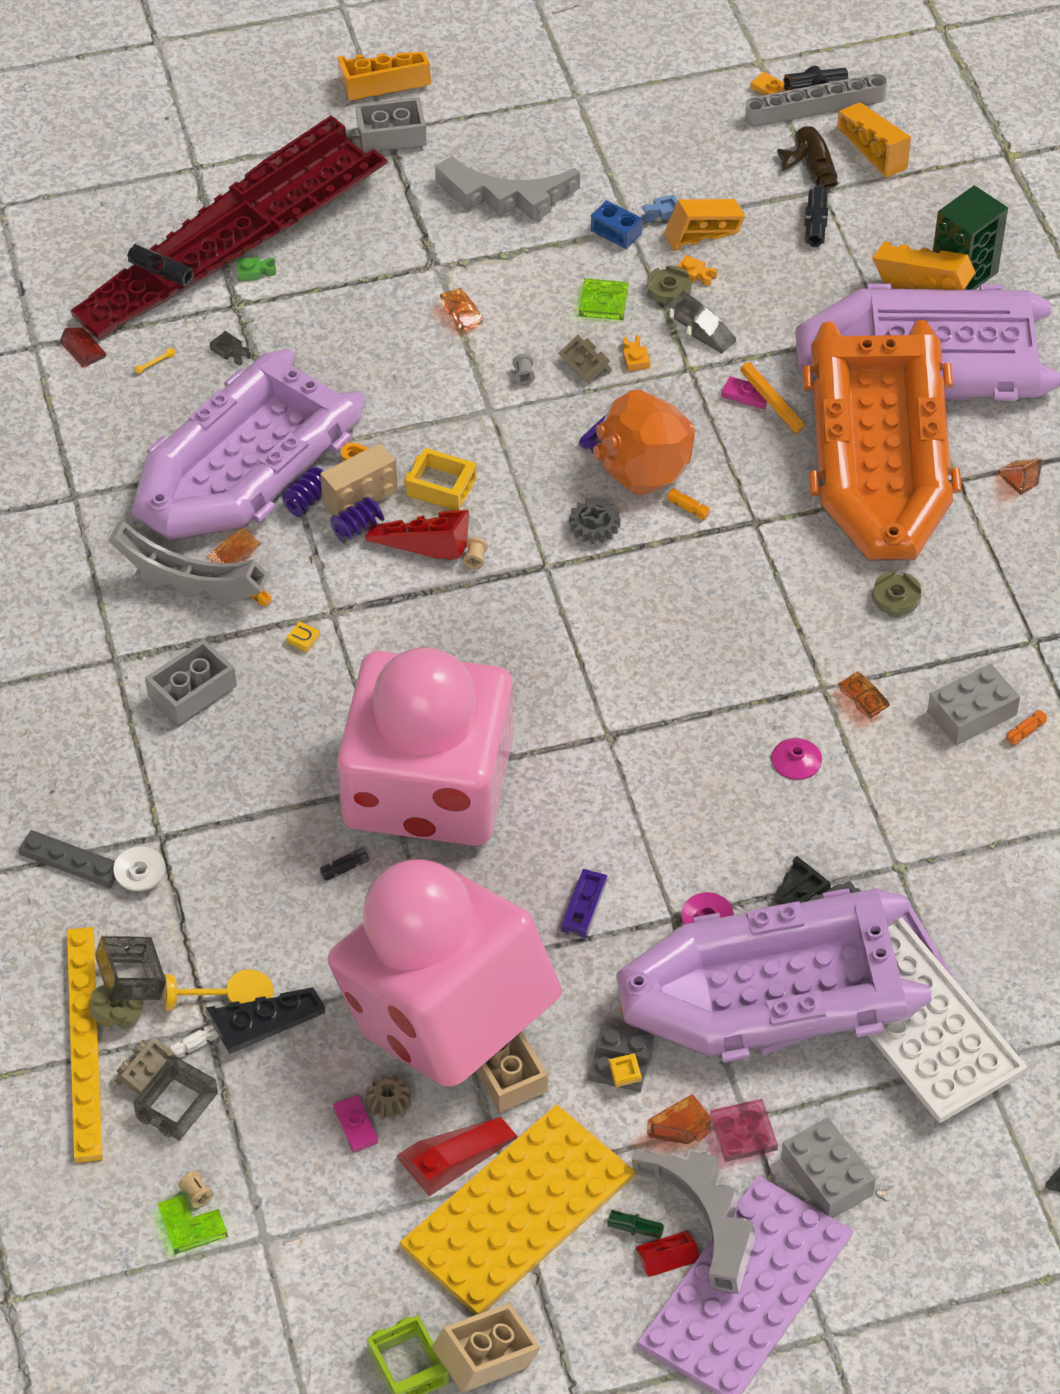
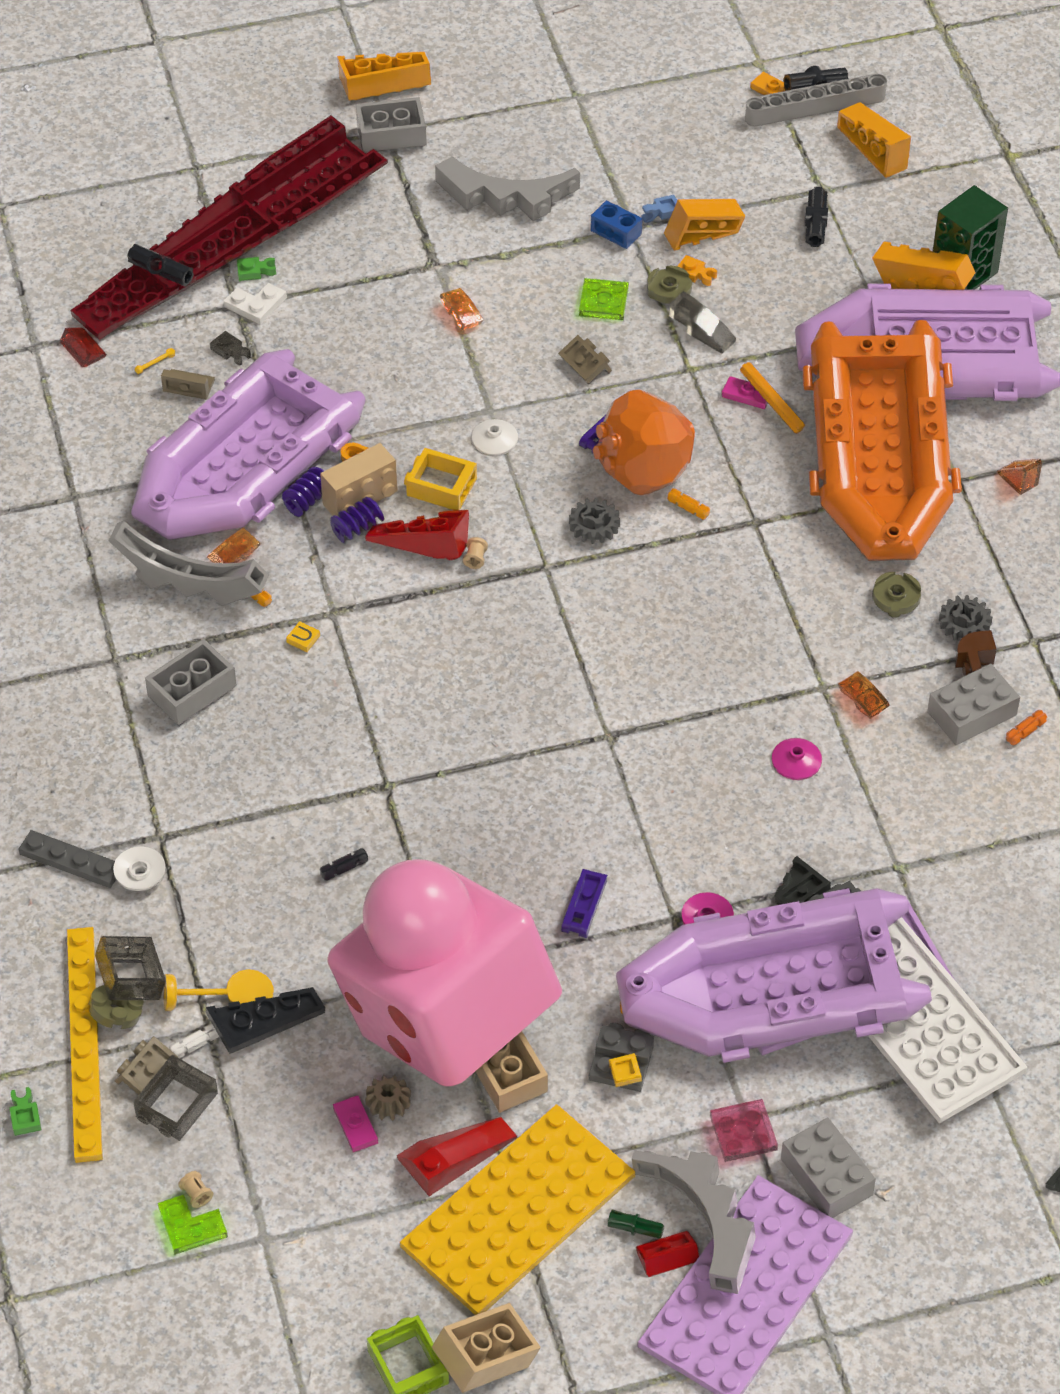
bright pink piece [337,647,513,846] -> none
light grey bush [512,354,535,385] -> none
light orange plate [623,335,650,371] -> none
clear orange slope [647,1094,711,1144] -> none
dark brown piece [777,126,838,189] -> none
none -> bright green plate [9,1087,42,1136]
none -> dark tan panel [161,369,215,400]
none -> white plate [224,283,287,325]
none -> white dish [472,419,518,456]
none -> dark grey gear [938,595,993,641]
none -> reddish brown brick [955,630,997,676]

